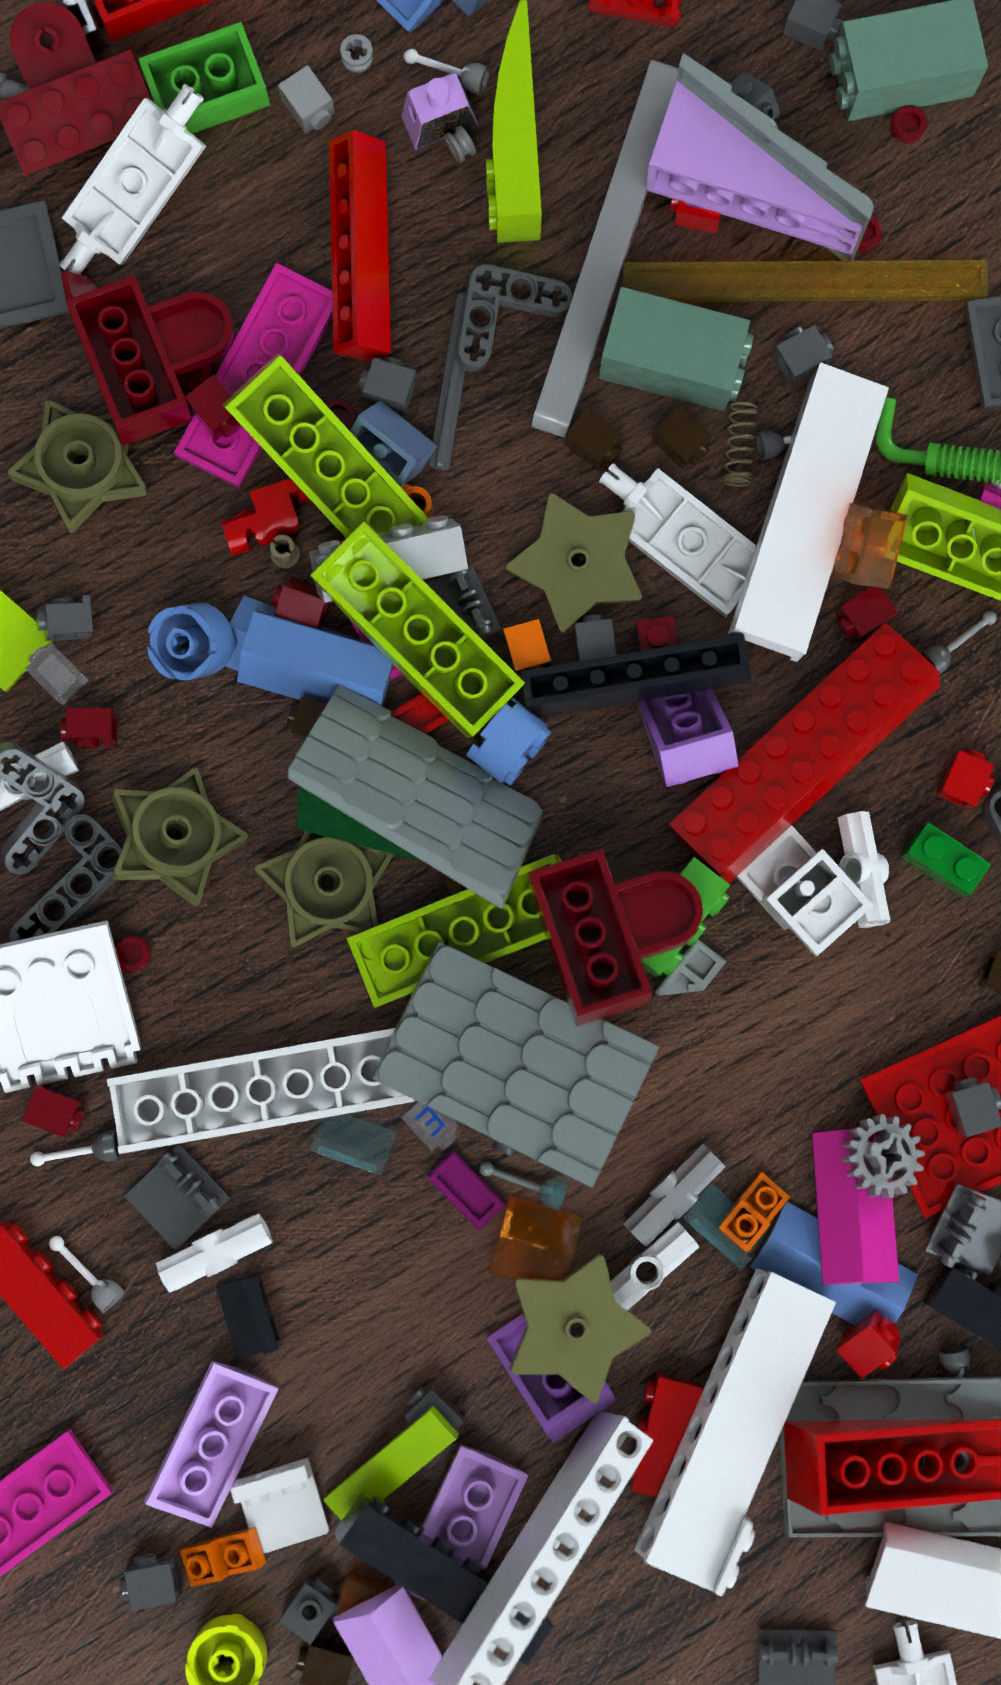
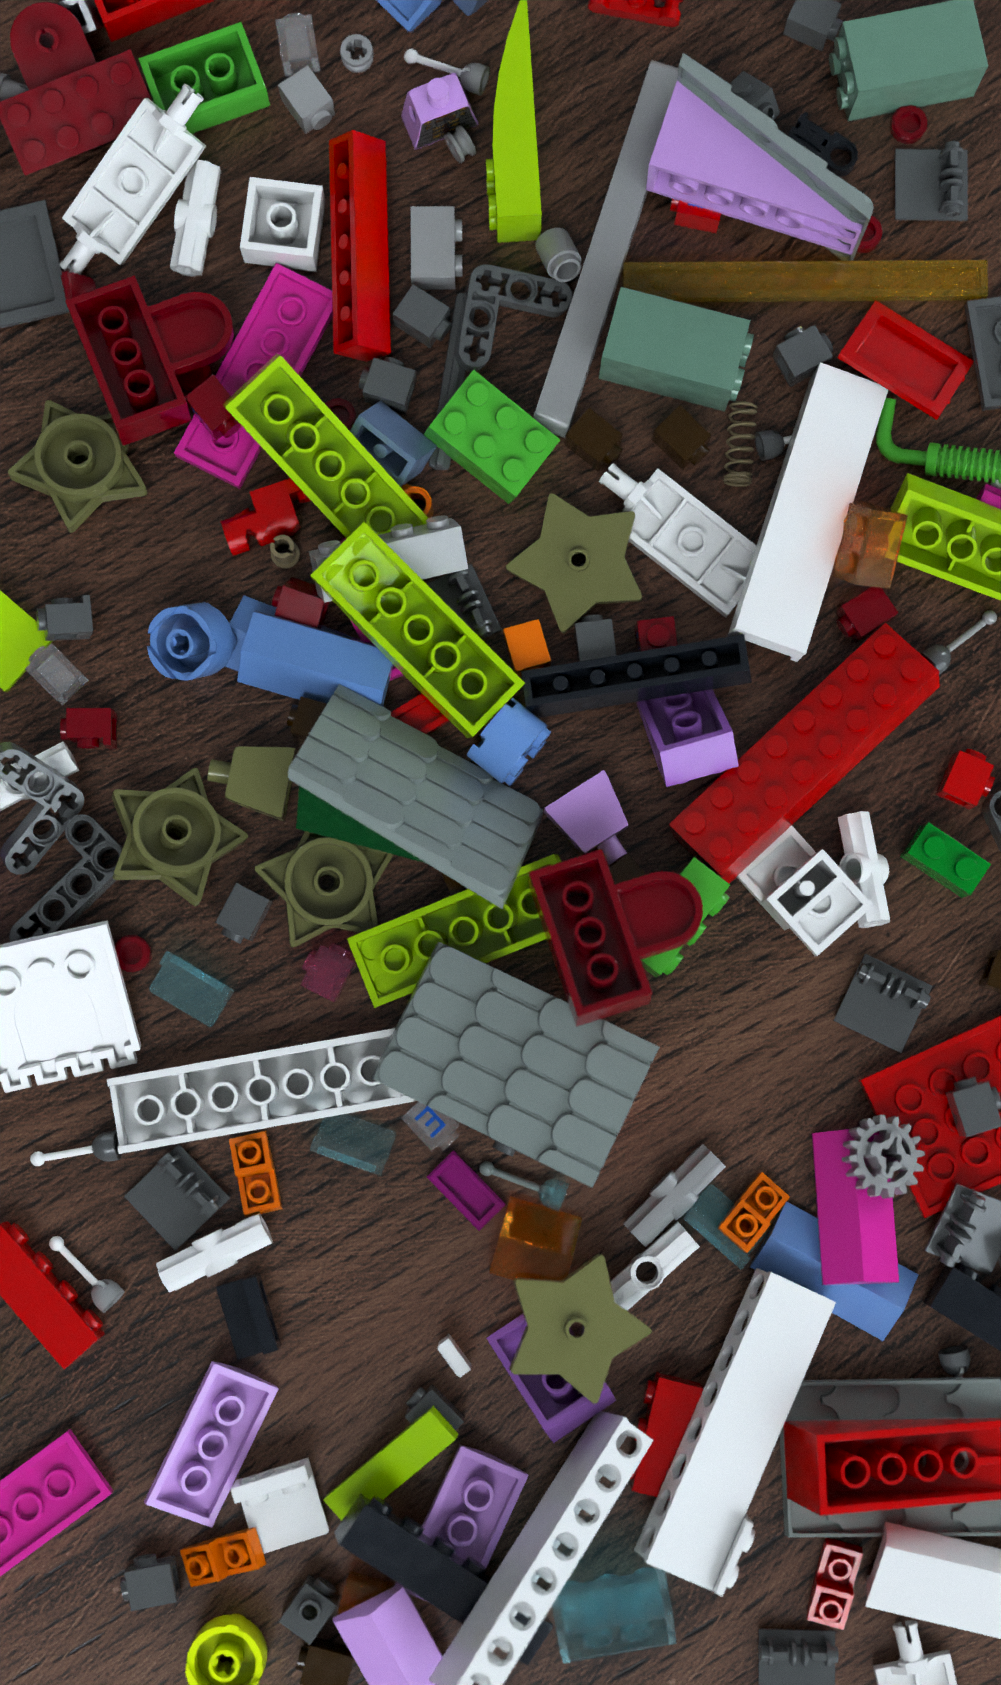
dark red brick [22,1085,86,1137] -> none
light grey tile [654,939,726,996] -> none
red brick [836,1309,901,1379] -> none
none -> clear light blue panel [149,951,235,1027]
none -> white piece [170,160,221,277]
none -> olive torso [207,746,298,821]
none -> dark grey brick [215,883,273,944]
none -> orange slope [229,1131,283,1217]
none -> white brick [240,177,326,272]
none -> clear brick [275,13,320,76]
none -> clear pink brick [301,943,357,1003]
none -> dark grey brick [393,284,452,349]
none -> light grey brick [411,206,463,290]
none -> bright green brick [424,370,560,504]
none -> white tile [437,1334,472,1377]
none -> light grey brick [535,228,581,282]
none -> lavender torso [544,770,628,865]
none -> clear light blue brick [552,1567,676,1664]
none -> black piece [788,112,858,177]
none -> red slope [806,1537,863,1630]
none -> dark grey hinge [833,954,932,1053]
none -> red piece [837,300,974,420]
none -> dark grey hinge [895,141,968,221]

